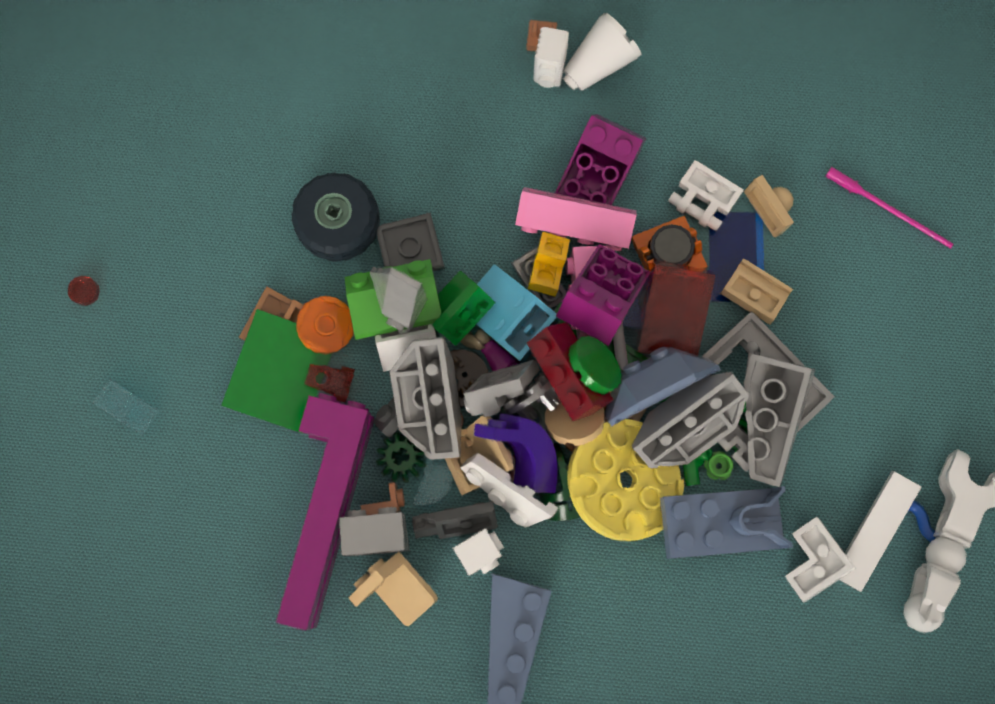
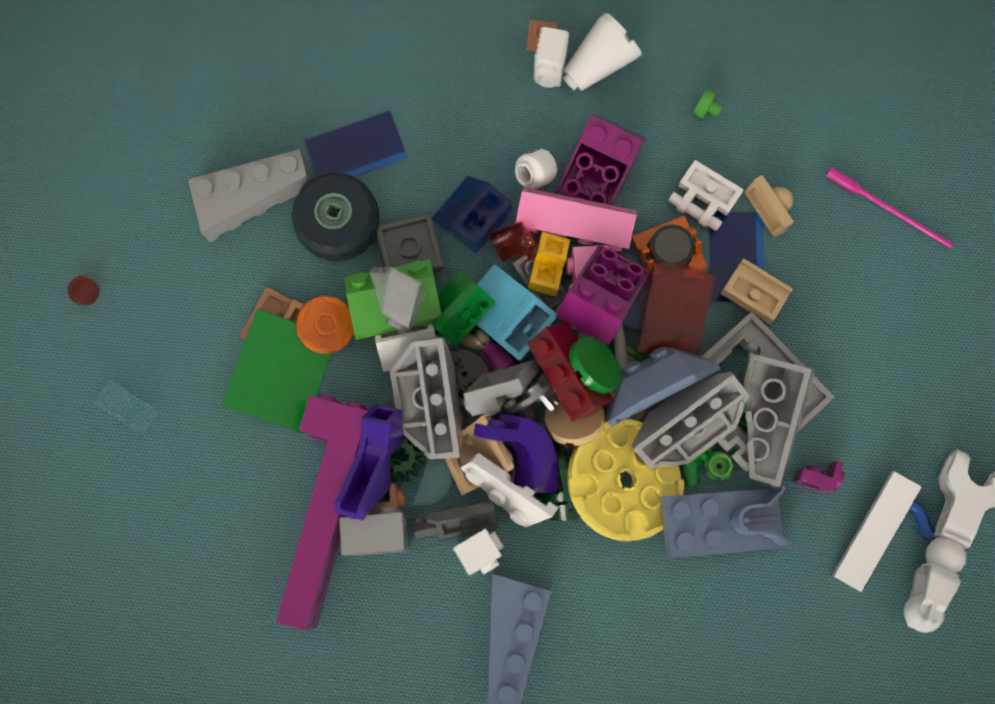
clear red plate [304,364,355,403] -> none
tan bracket [349,551,438,626] -> none
white plate [785,517,856,603] -> none
none -> light grey wedge [188,149,311,242]
none -> clear blue sticker [305,111,407,177]
none -> dark purple arch [334,404,403,520]
none -> clear blue slope [432,176,512,254]
none -> clear red bracket [490,221,537,261]
none -> white head [515,149,557,190]
none -> bright green tile [693,88,723,119]
none -> magenta bracket [793,461,845,494]

